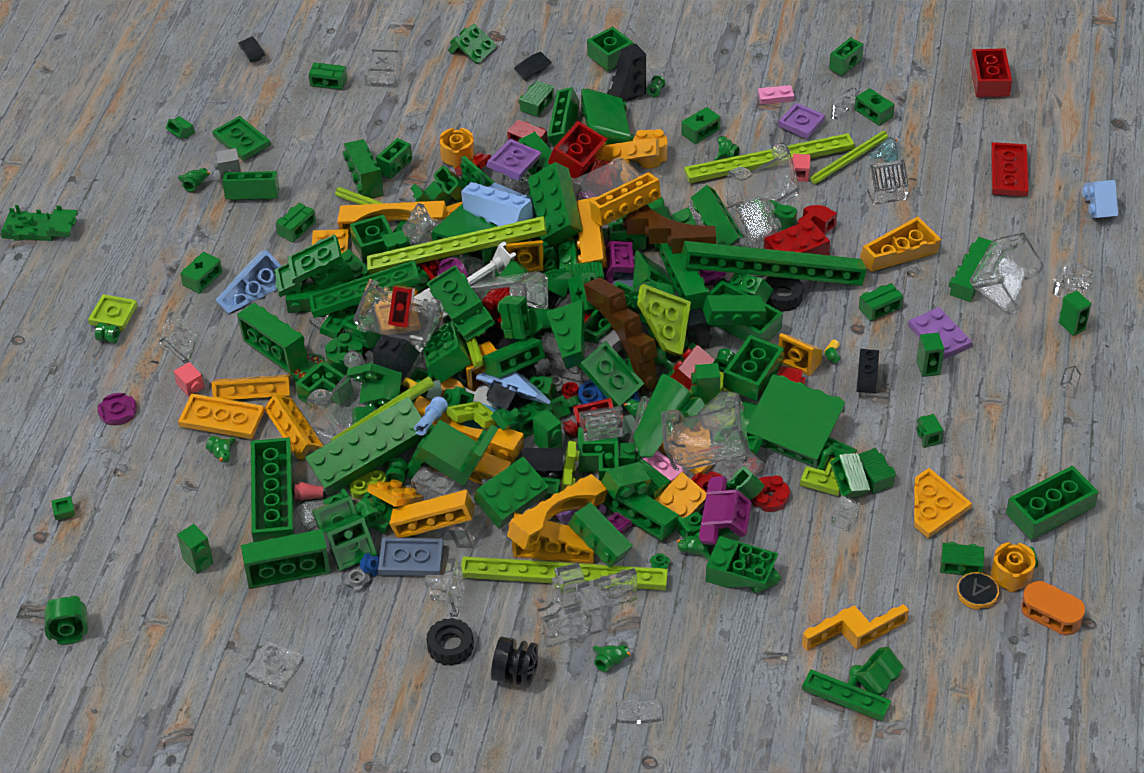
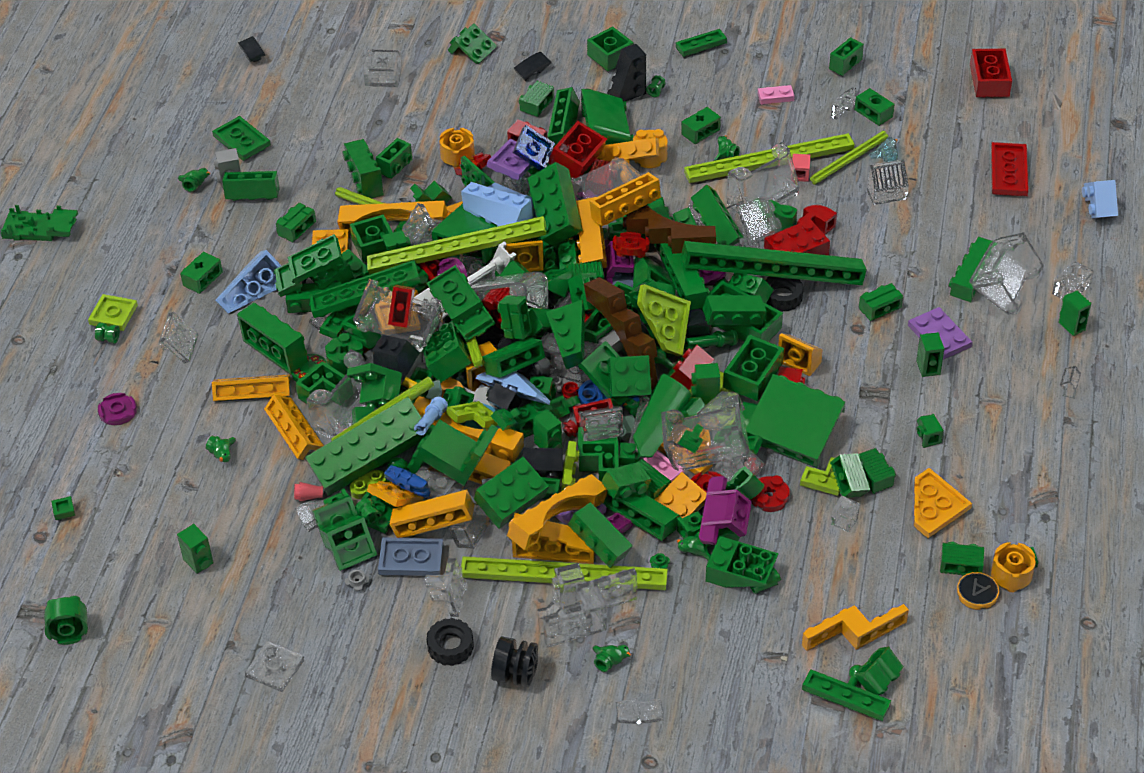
green piece [166,116,195,138] -> none
coral brick [174,362,205,397] -> none
light orange plate [178,394,265,439] -> none
green brick [241,529,330,589] -> none
green brick [251,437,295,542] -> none
green brick [308,62,347,90] -> none
blue plate [360,553,379,576] -> none
green brick [434,165,466,202] -> none
green wheel [713,348,735,372] -> none
medium lavender plate [778,103,825,139] -> none
green plate [817,437,857,471] -> none
green arm [824,339,841,364] -> none
black brick [856,349,879,394] -> none
light orange wedge [860,216,942,272] -> none
green brick [1006,465,1099,540] -> none
orange brick [1021,581,1085,635] -> none
none -> blue hinge [384,465,431,498]
none -> clear blue hinge [513,125,555,171]
none -> green brick [608,355,651,398]
none -> red plate [612,232,650,258]
none -> green plate [676,29,727,57]
none -> green plate [678,424,704,454]
none -> green pin [684,329,738,350]

